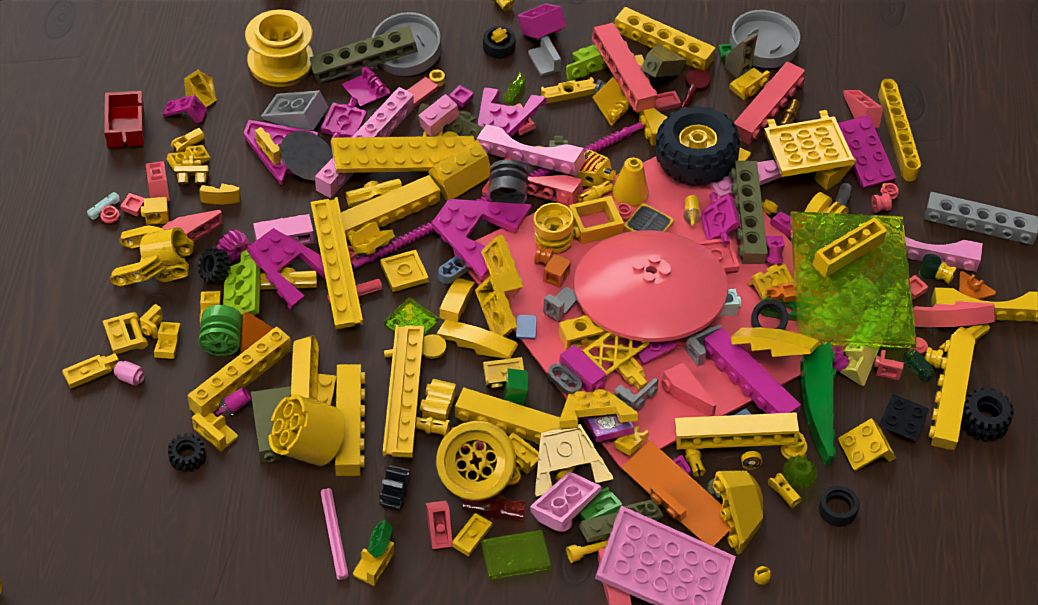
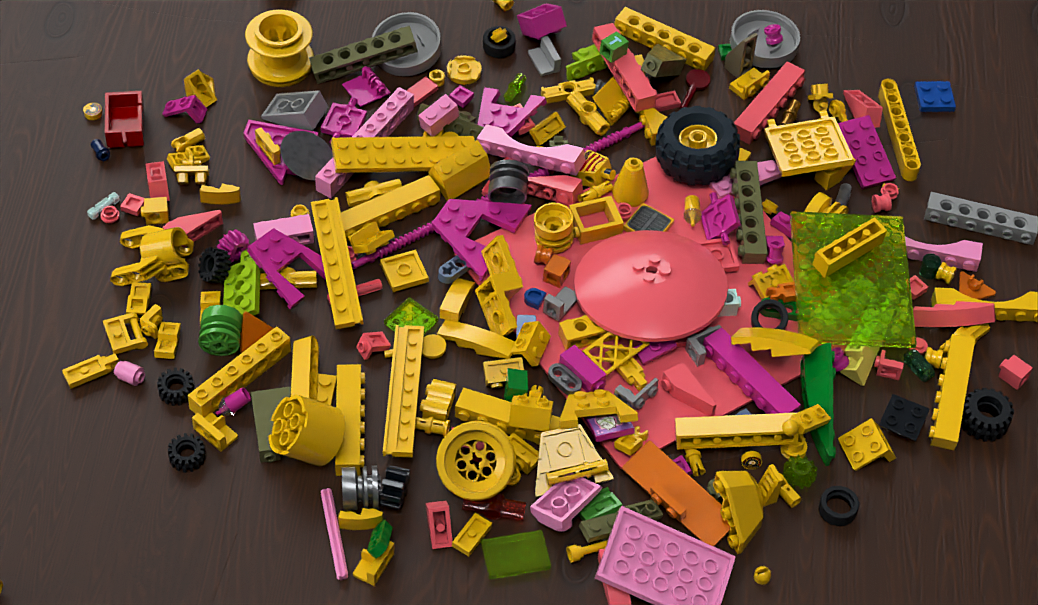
none -> tile [83,103,102,120]
none -> dark blue pin [90,139,110,161]
none -> yellow slope [126,282,152,315]
none -> black tyre [157,368,195,406]
none -> yellow plate [291,205,309,217]
none -> yellow slope [338,508,383,530]
none -> flat silver wheel [342,466,381,511]
none -> coral bracket [356,331,391,360]
none -> yellow tile [447,55,482,85]
none -> yellow brick [509,385,553,431]
none -> yellow bracket [511,321,551,366]
none -> blue tile [524,288,547,310]
none -> yellow plate [529,112,566,146]
none -> yellow pin [546,459,609,486]
none -> yellow piece [566,90,610,136]
none -> bright green brick [599,31,629,63]
none -> yellow slope [758,464,783,506]
none -> dark pink wheel [764,24,783,45]
none -> yellow plate [782,404,831,436]
none -> yellow hips [807,84,833,112]
none -> yellow plate [829,100,848,122]
none -> blue plate [914,81,956,112]
none -> coral brick [998,355,1033,390]

